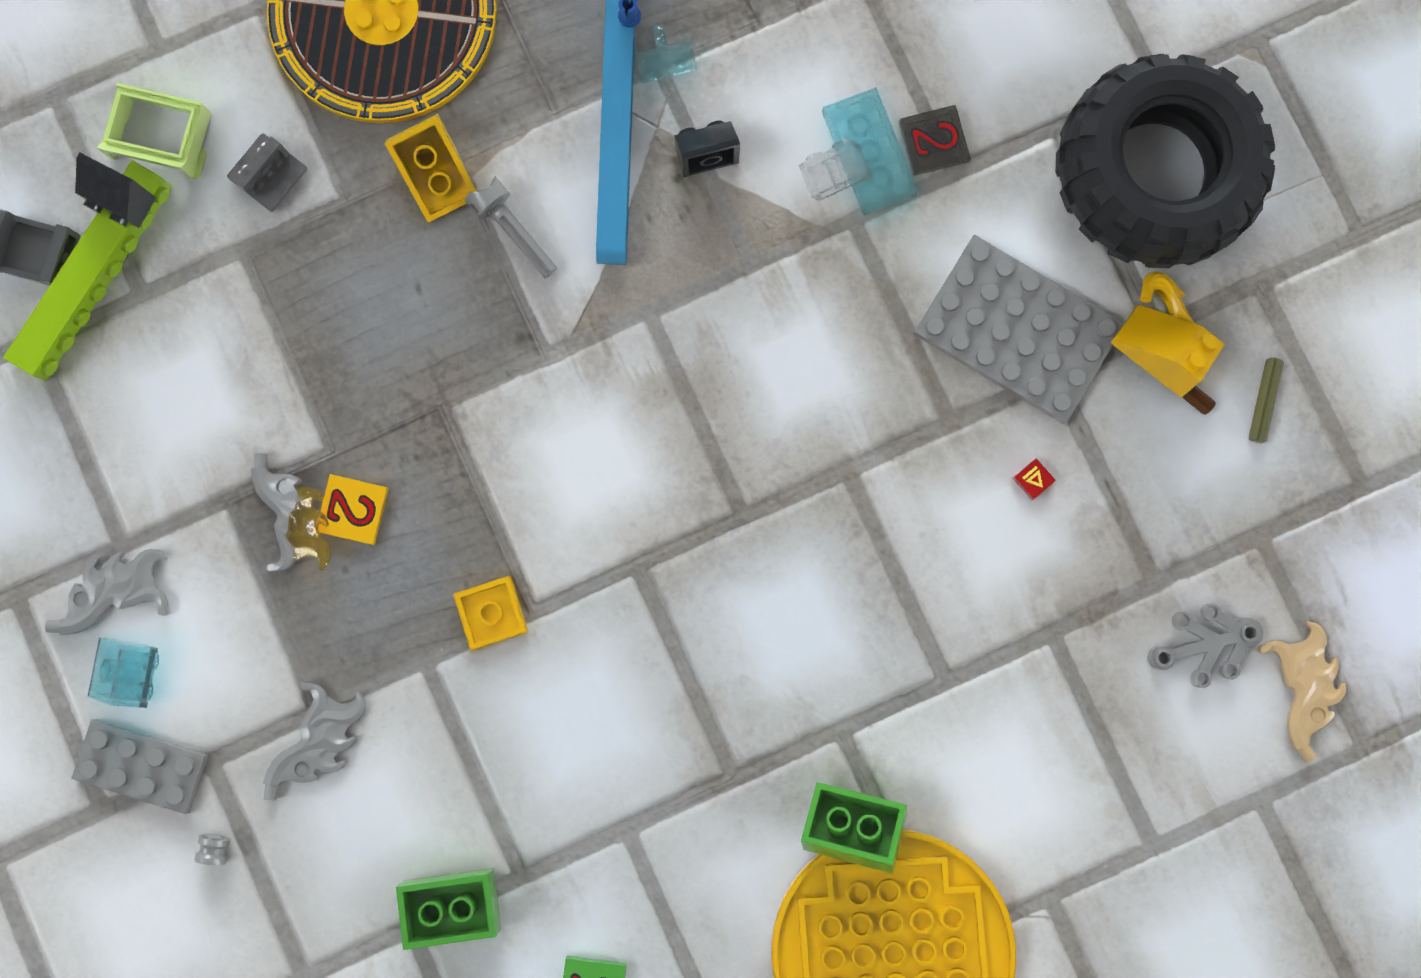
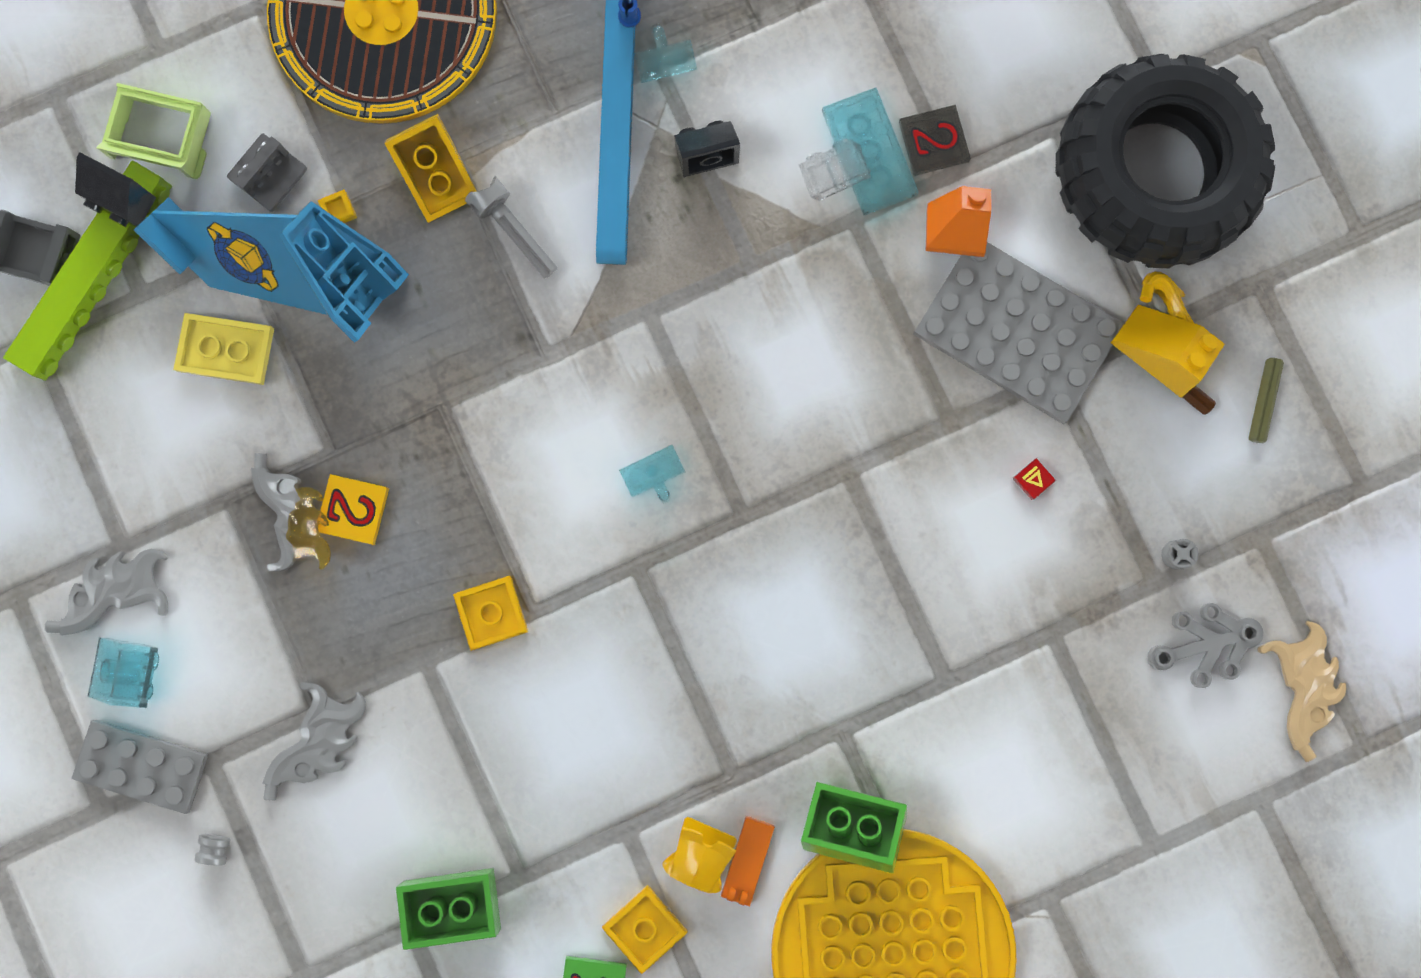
none -> dark azure piece [134,197,409,343]
none -> light yellow plate [173,313,274,385]
none -> yellow tile [317,189,357,223]
none -> yellow tile [602,885,688,974]
none -> clear light blue plate [619,445,685,503]
none -> yellow piece [662,817,737,893]
none -> orange hinge [721,816,775,906]
none -> orange slope [925,186,991,257]
none -> light grey wheel [1161,539,1199,570]

